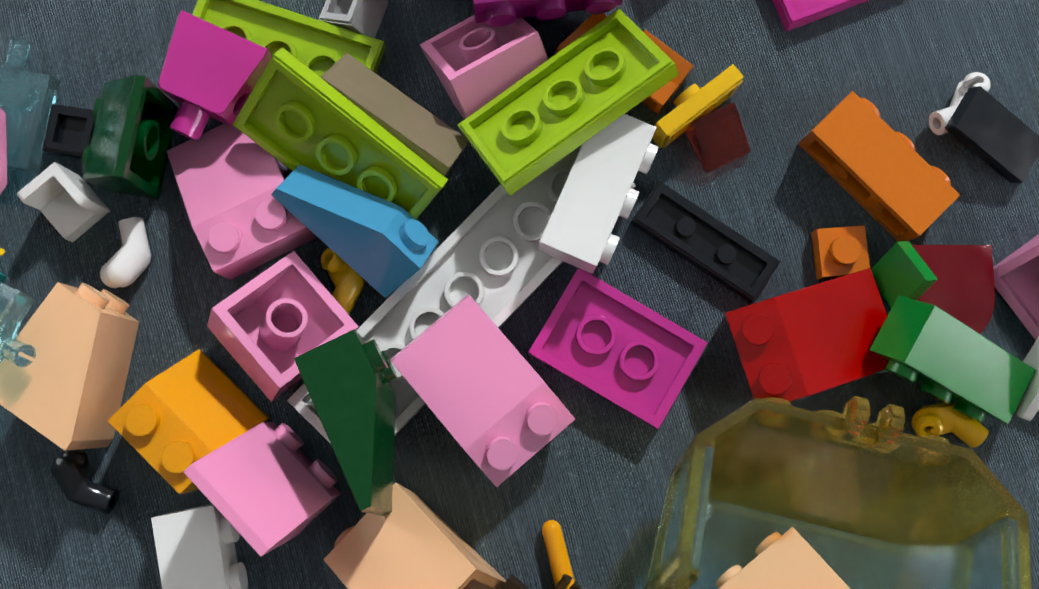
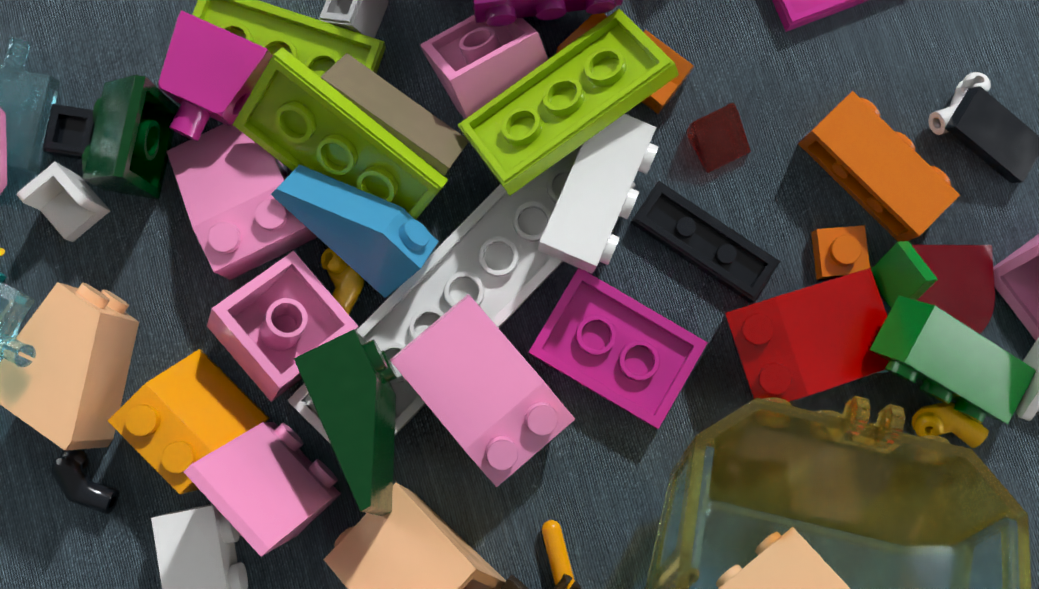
white arm [100,217,151,288] -> none
yellow plate [652,64,744,148] -> none

